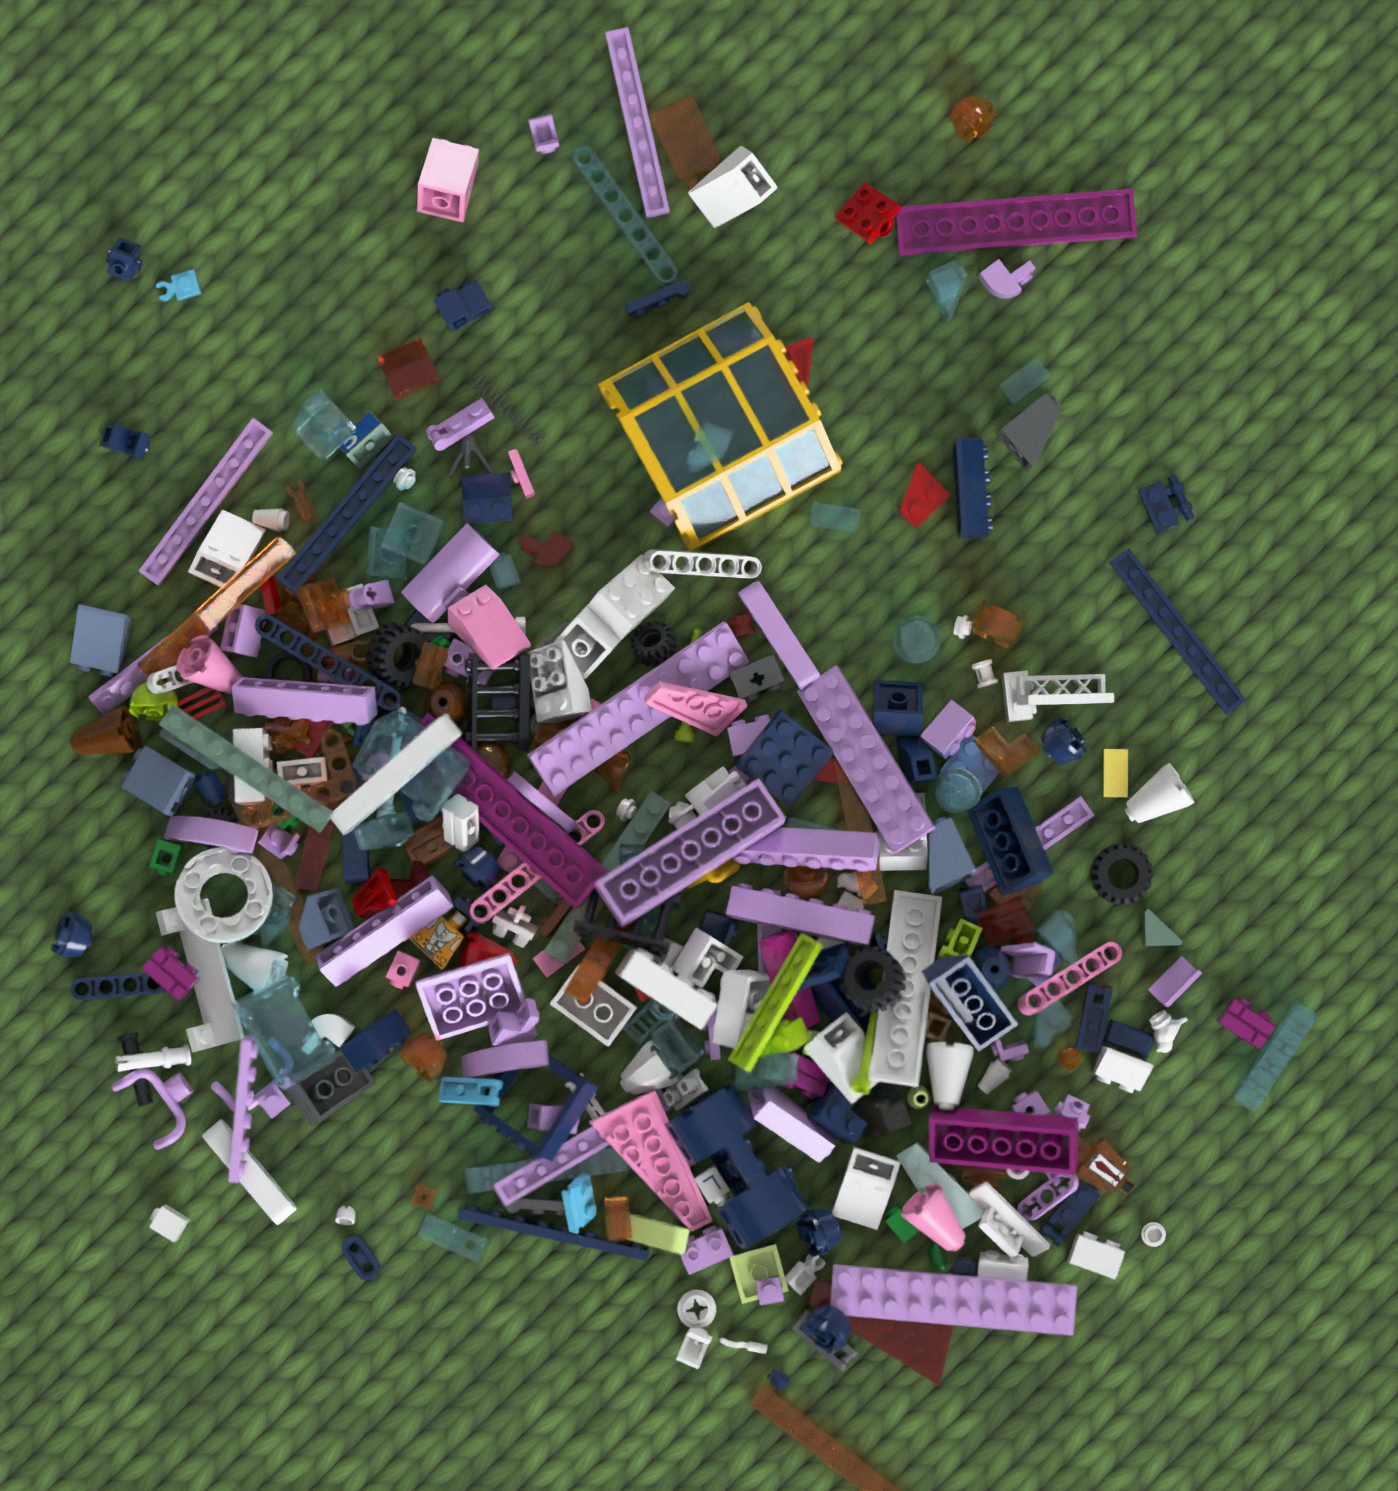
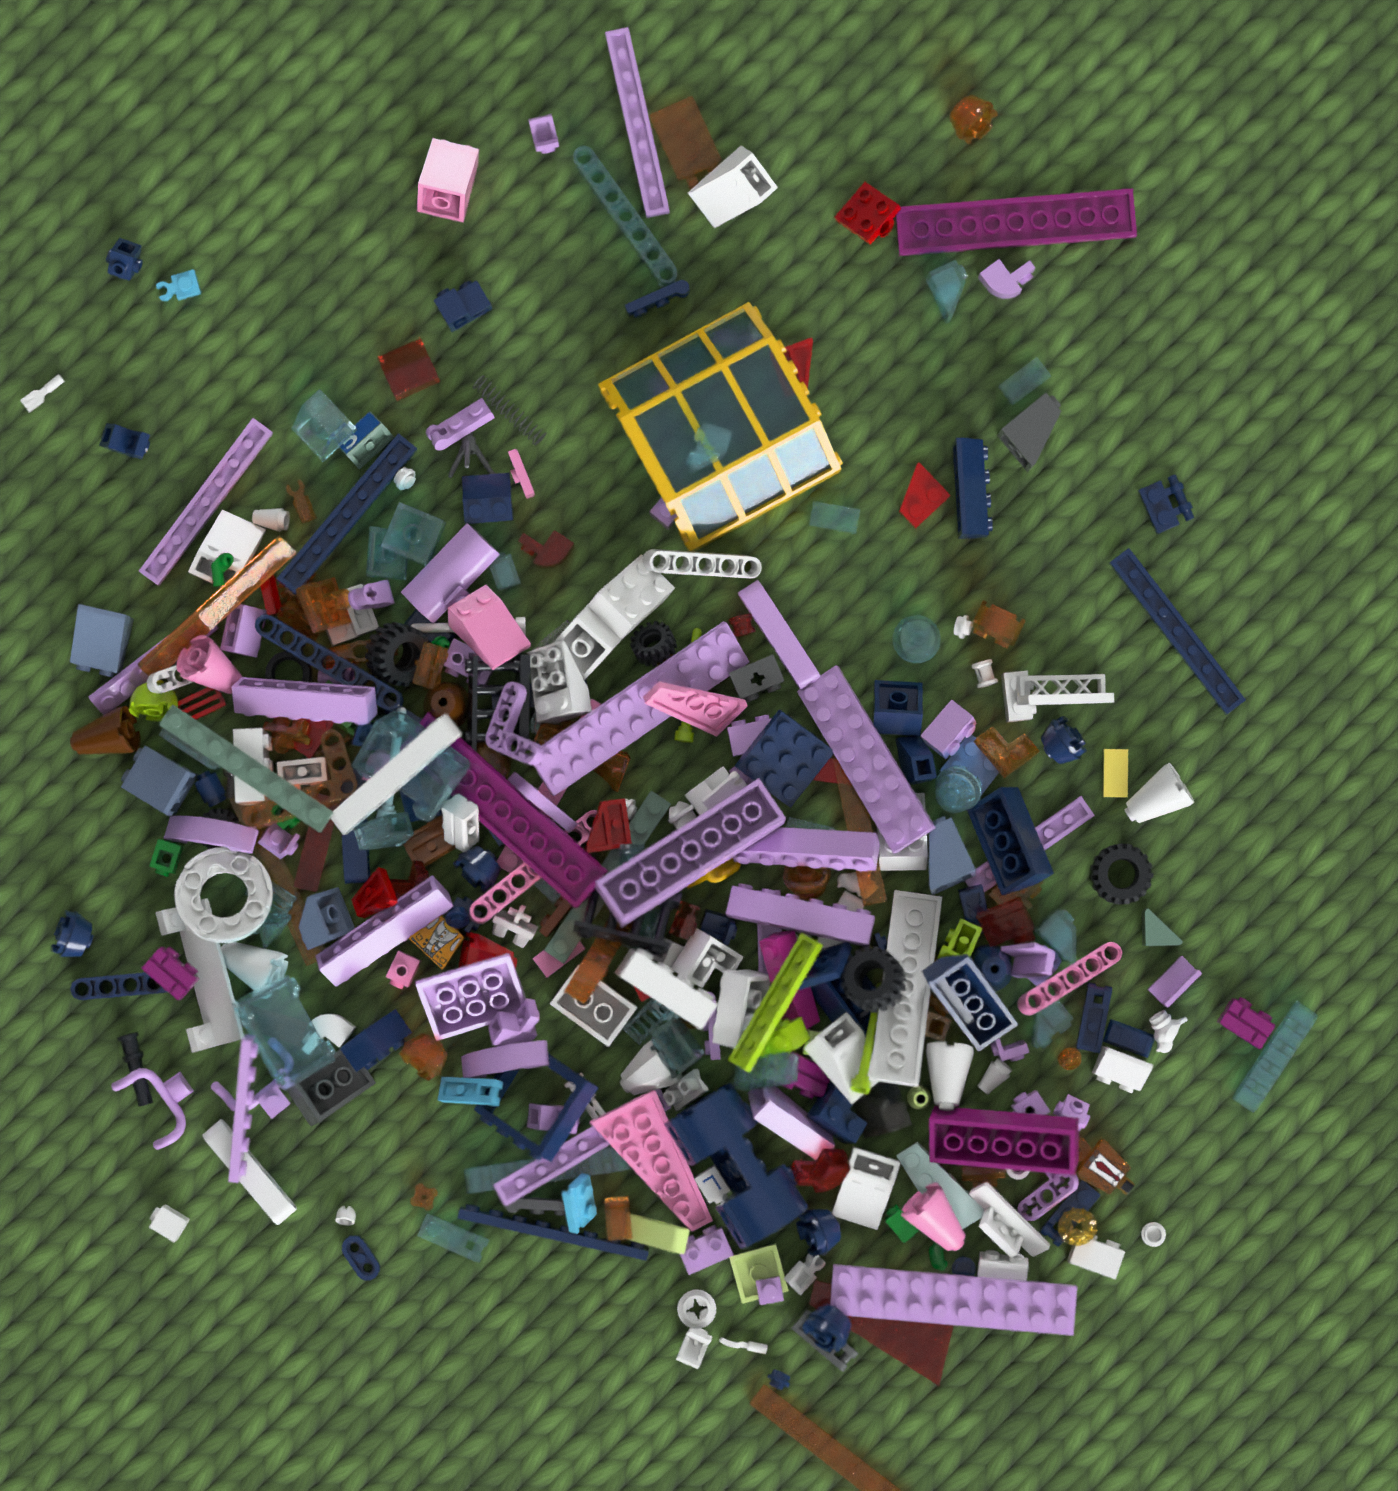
white pin [115,1044,191,1072] -> none
none -> white piece [20,374,65,412]
none -> green arm [211,553,234,587]
none -> dark blue plate [445,906,470,928]
none -> lavender beam [485,682,544,765]
none -> red wing [585,798,632,853]
none -> clear red plate [669,900,700,940]
none -> clear red brick [791,1149,851,1193]
none -> clear yellow gear [1058,1208,1097,1246]

